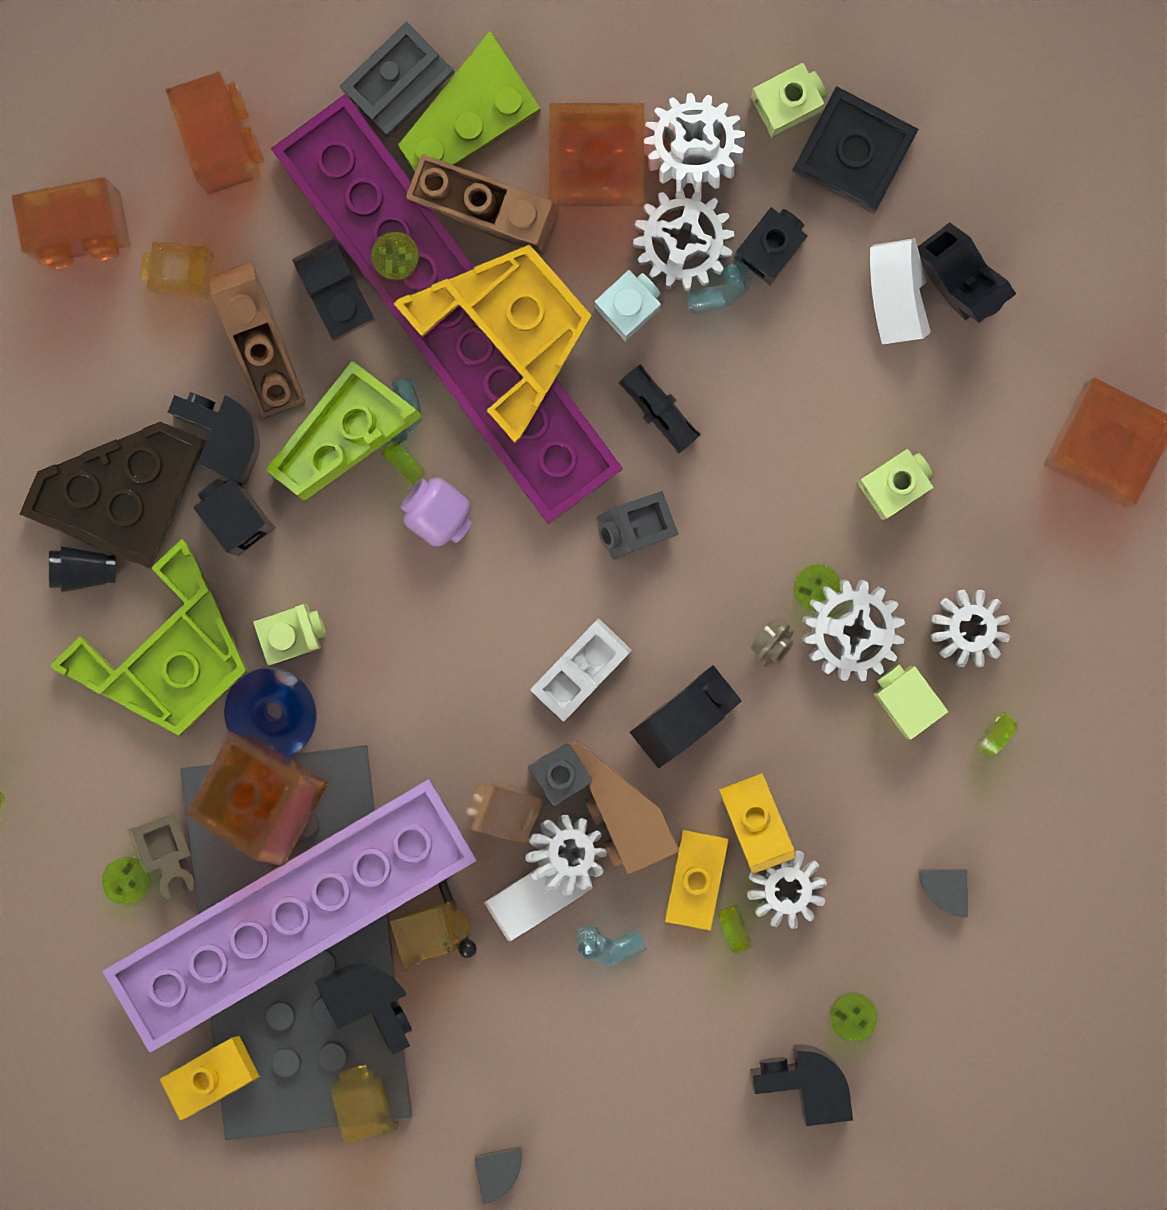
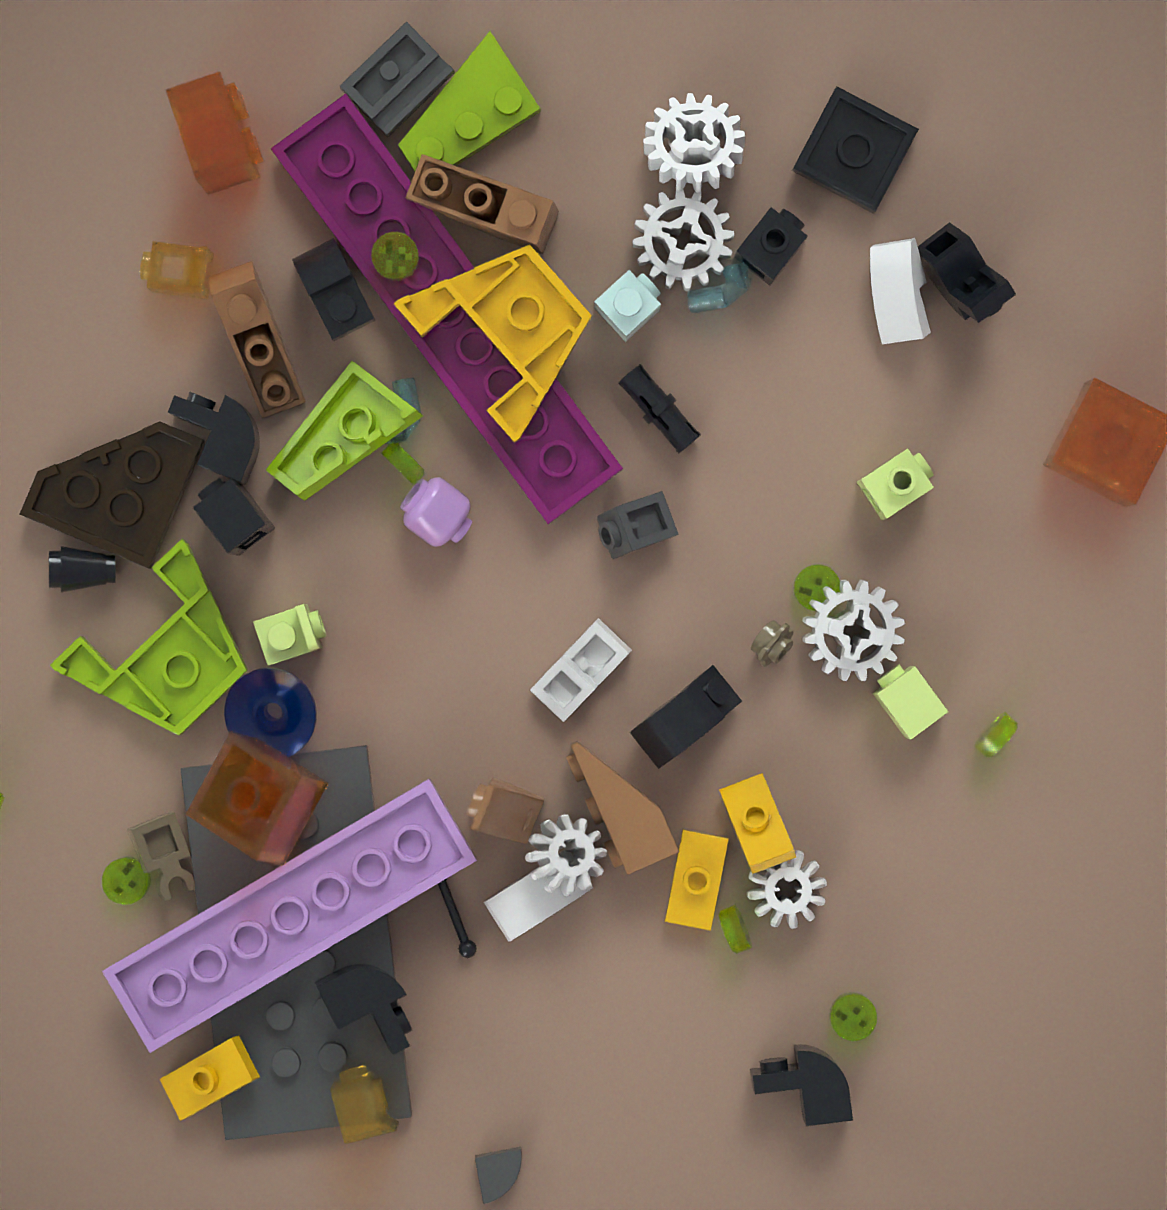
clear orange brick [11,177,131,269] -> none
clear yellow window [390,900,469,972] -> none
dark grey bracket [529,743,592,807] -> none
clear orange brick [549,103,644,206] -> none
clear light blue arm [576,926,647,966] -> none
yellowish green brick [750,62,827,138] -> none
dark grey tile [919,869,968,917] -> none
white gear [930,589,1010,667] -> none

